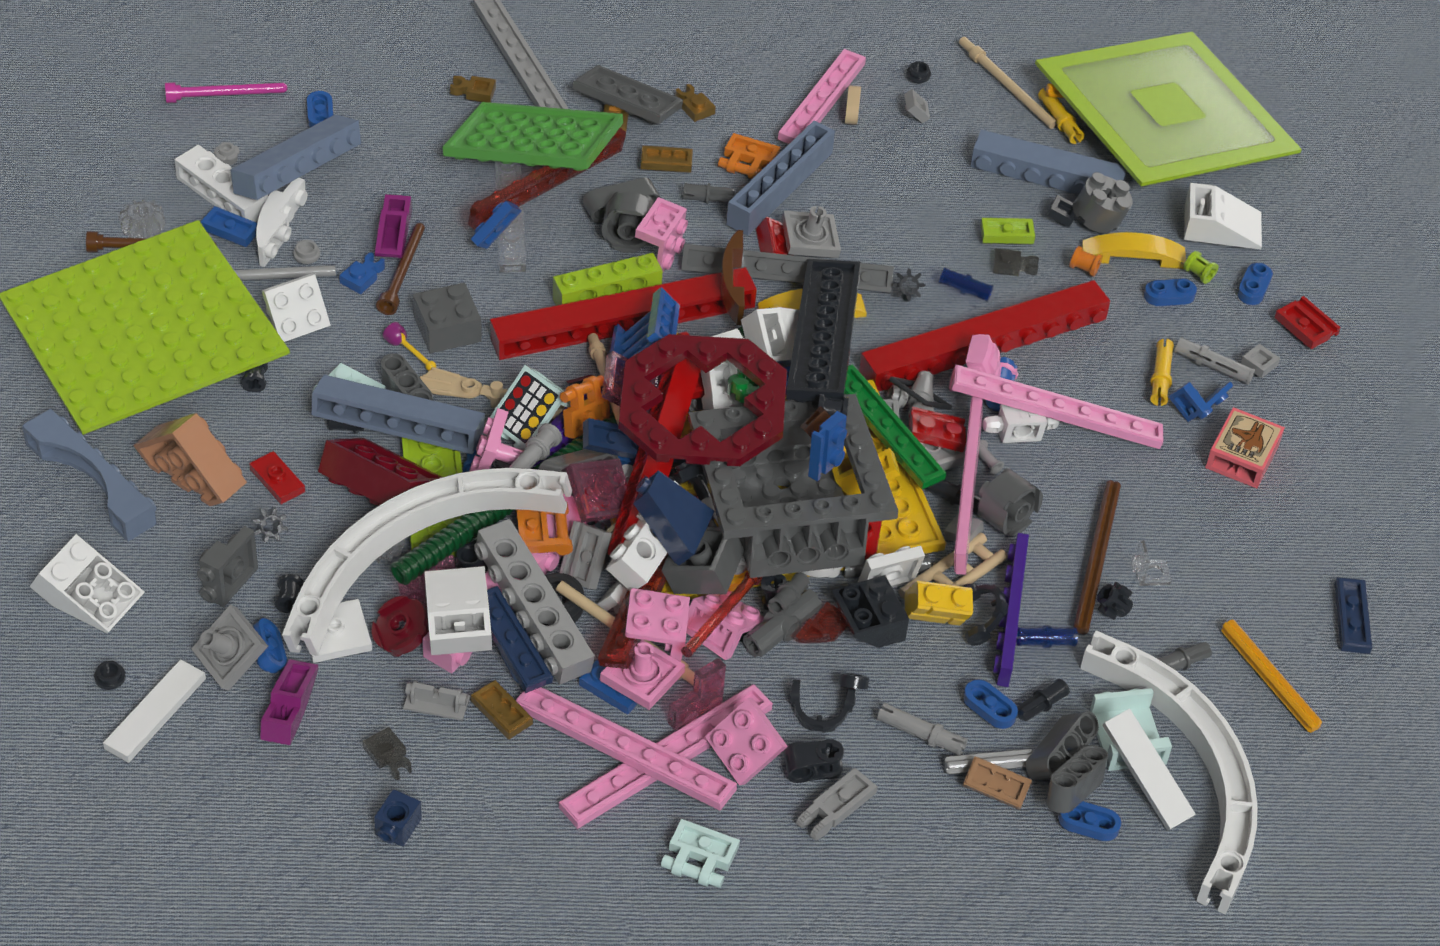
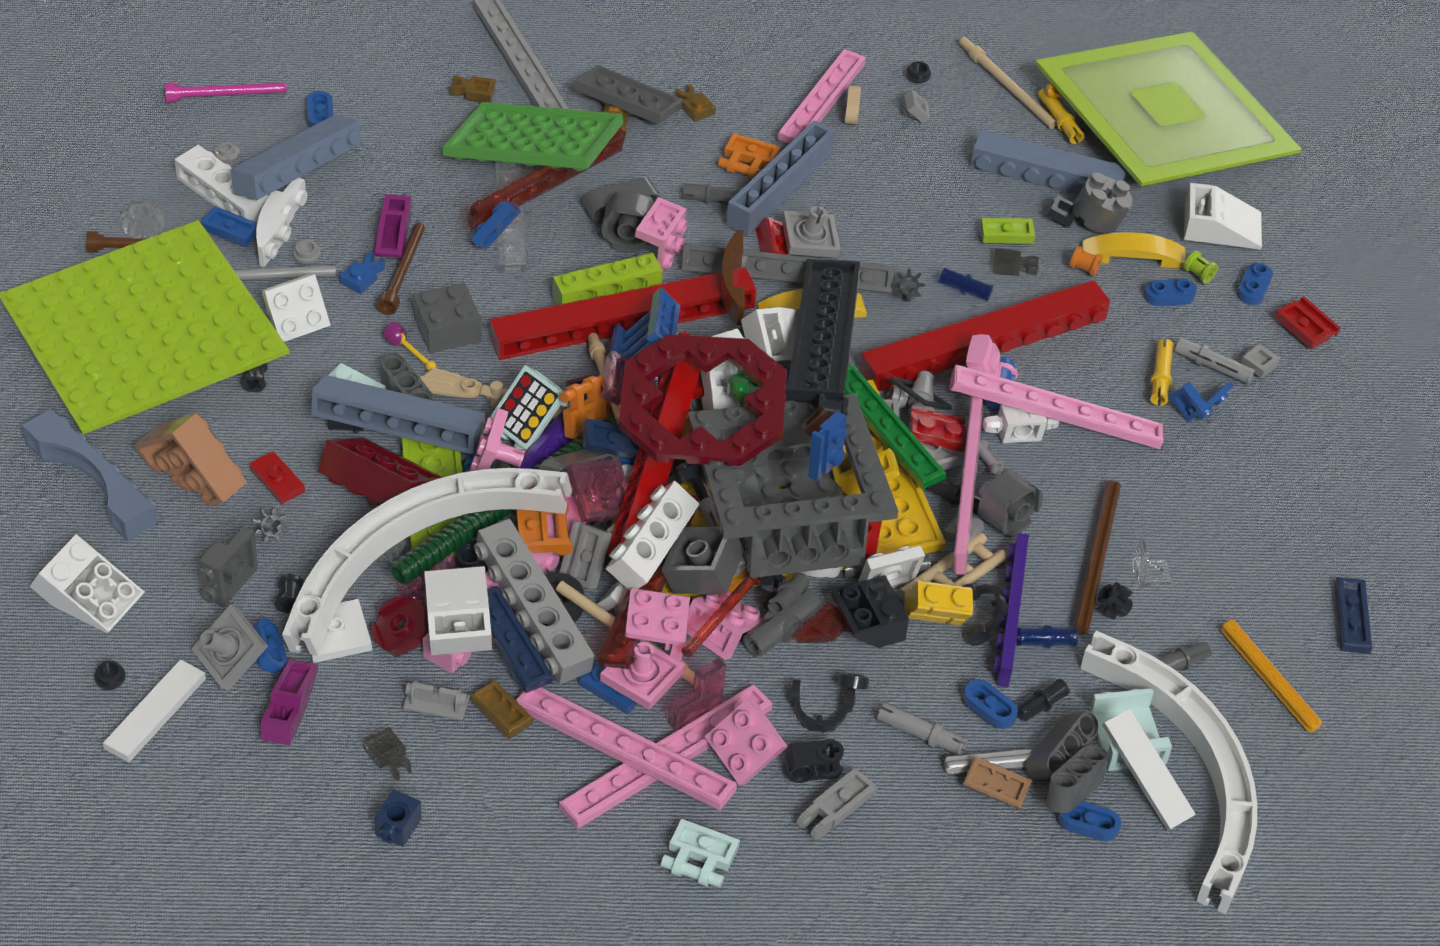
light grey pin [509,423,562,469] -> none
dark blue slope [633,470,715,565] -> none
pearl gold plate [641,145,693,173] -> none
brick [1205,407,1285,489] -> none

